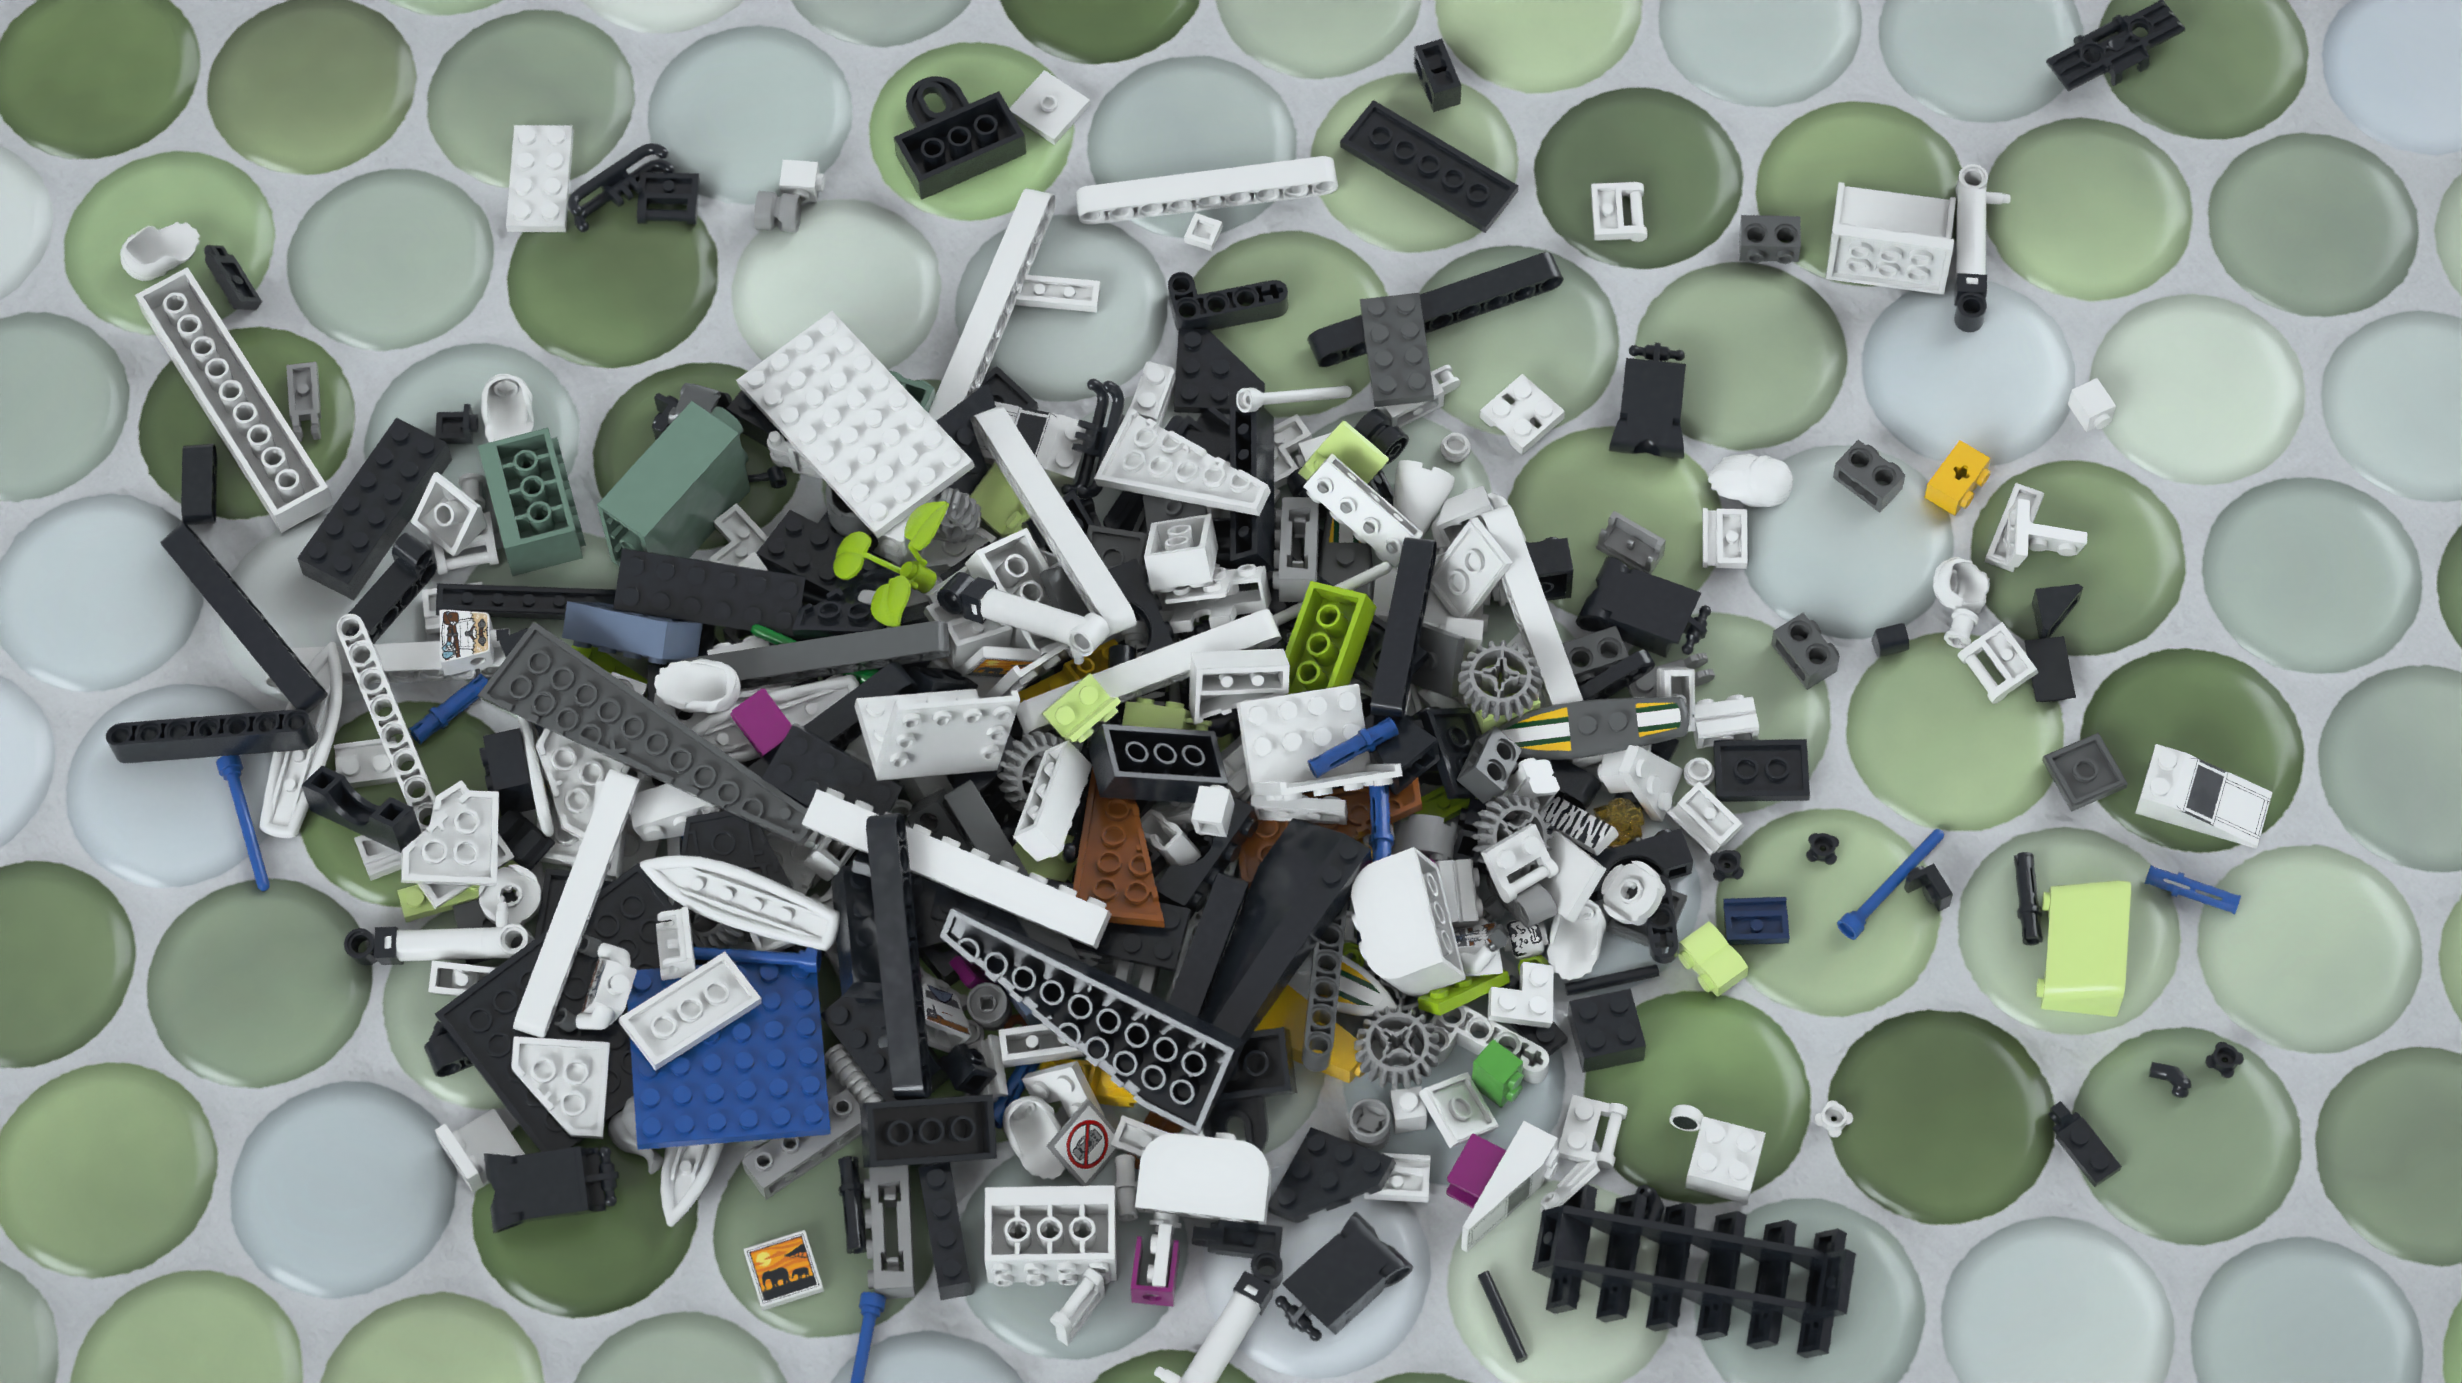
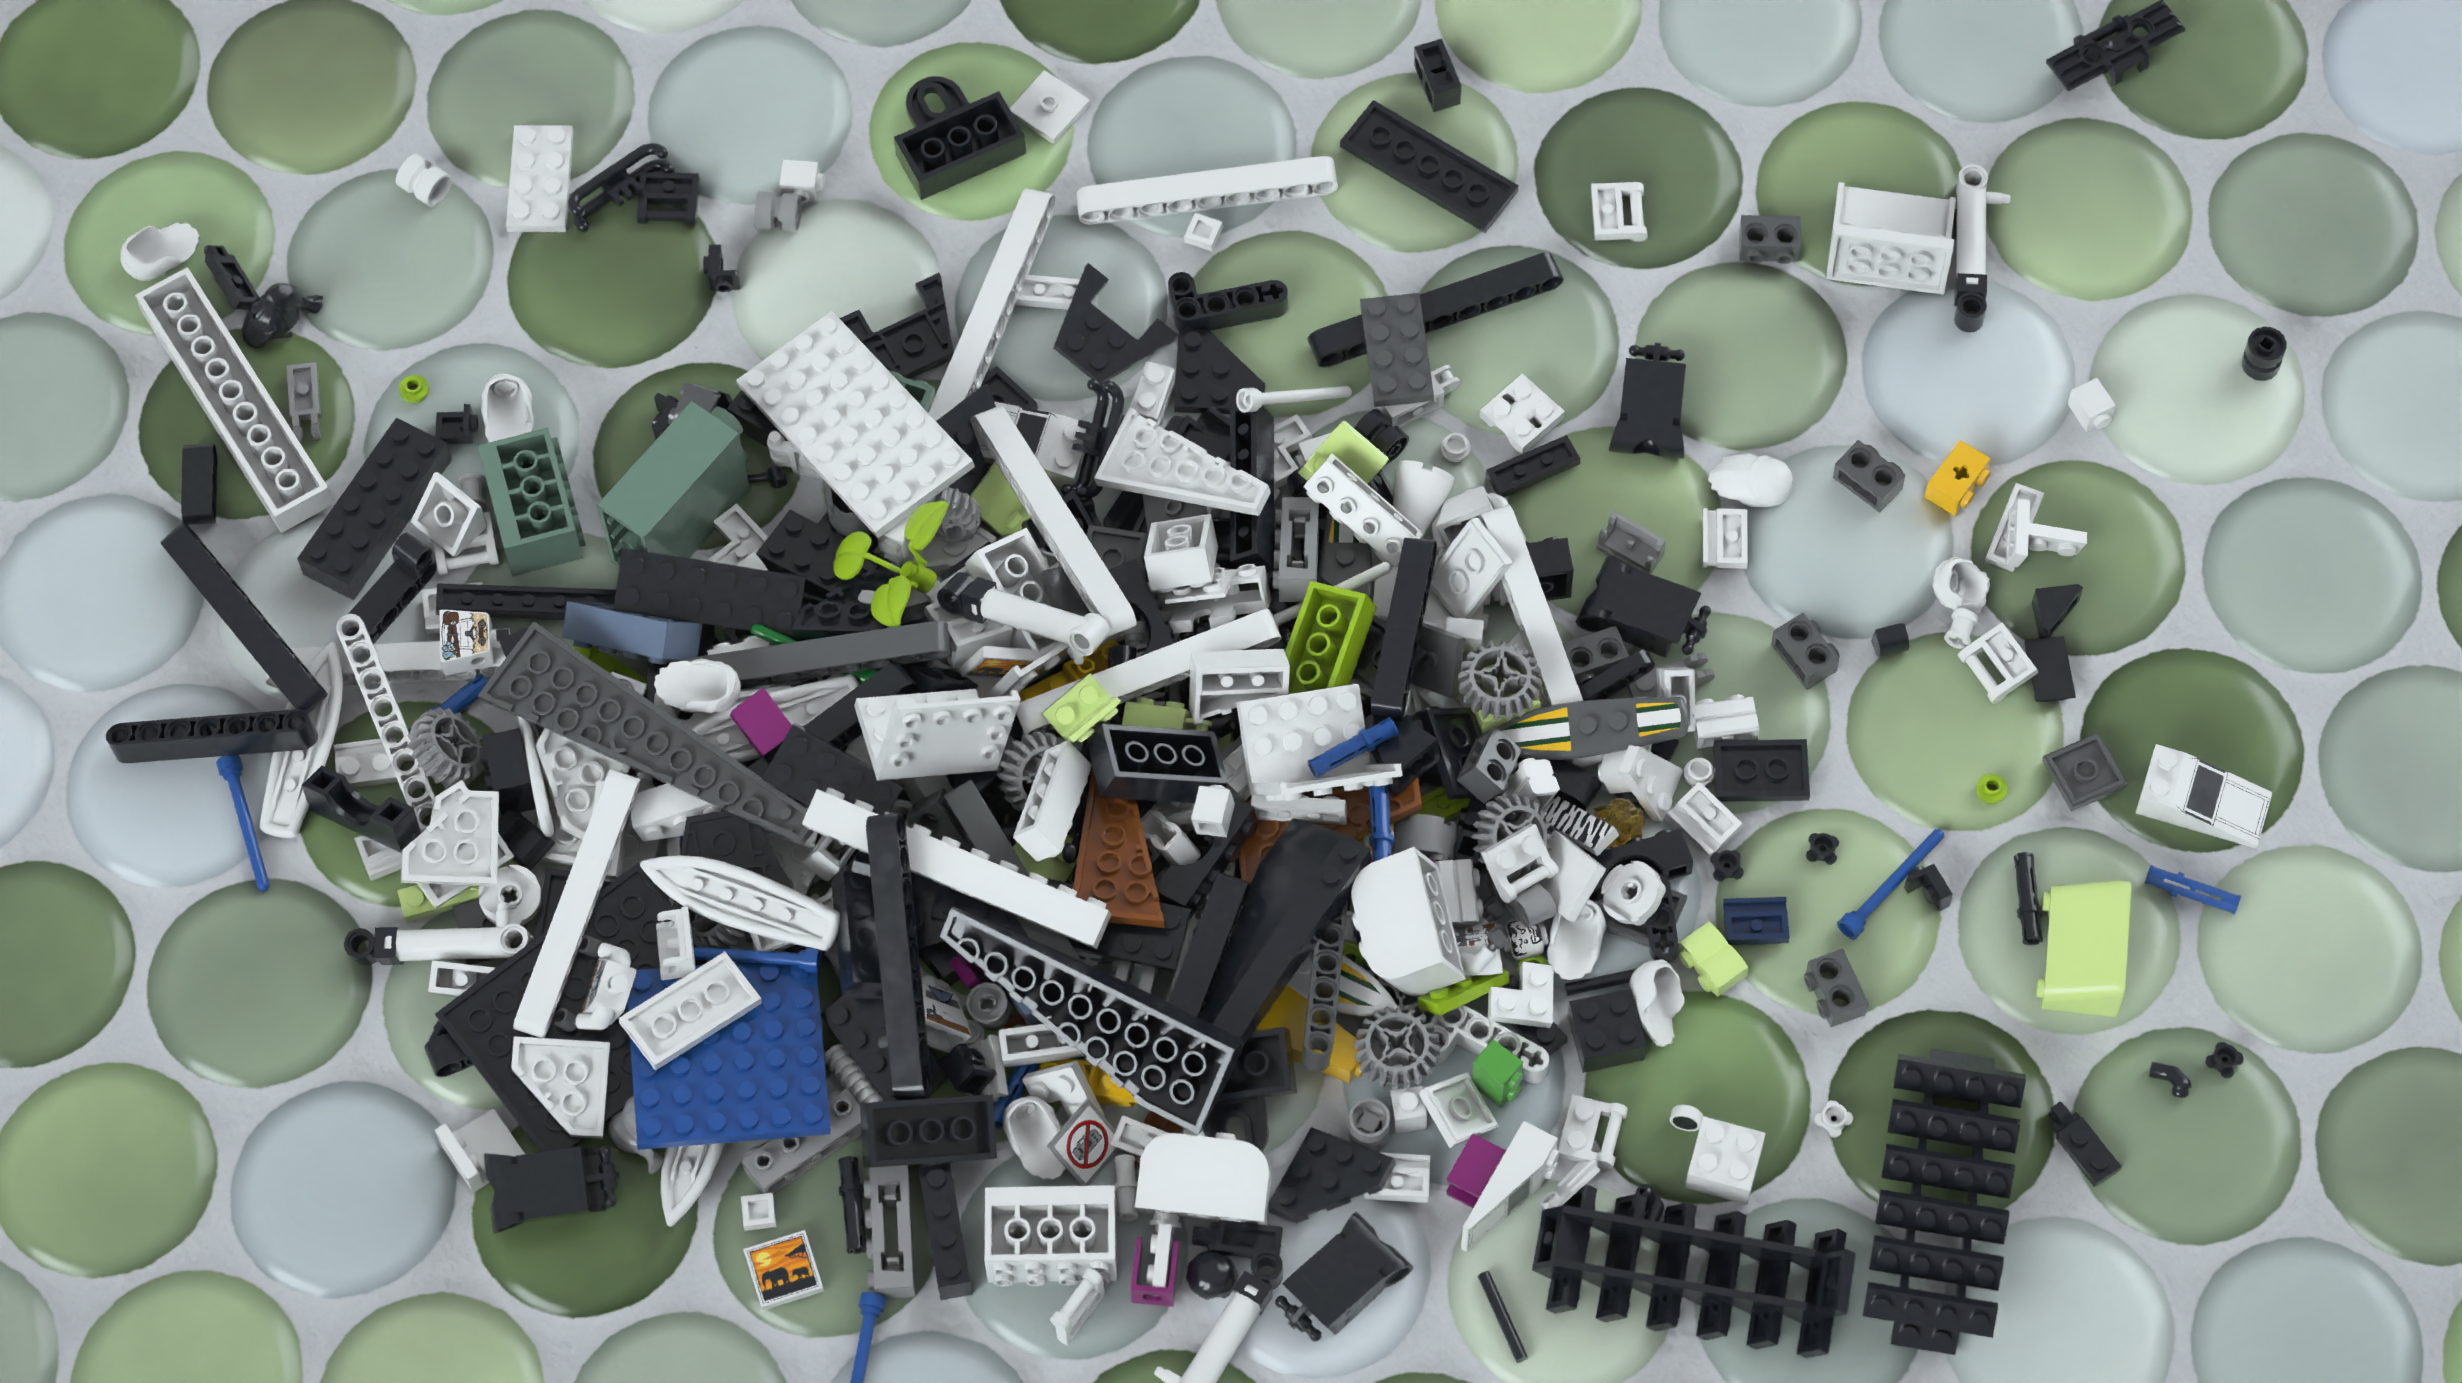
none -> black piece [241,283,323,349]
none -> white wheel [396,154,452,207]
none -> lime plate [399,375,429,404]
none -> light grey gear [407,707,484,788]
none -> black bracket [703,245,740,292]
none -> white plate [741,1193,777,1231]
none -> black wing [839,273,954,379]
none -> black wing [1053,263,1178,383]
none -> black hair [1186,1251,1238,1300]
none -> black plate [1486,435,1580,497]
none -> white hair [1629,960,1685,1047]
none -> dark grey brick [1804,949,1868,1027]
none -> black piece [1863,1049,2026,1355]
none -> lime plate [1976,774,2008,804]
none -> black wheel [2241,327,2287,381]

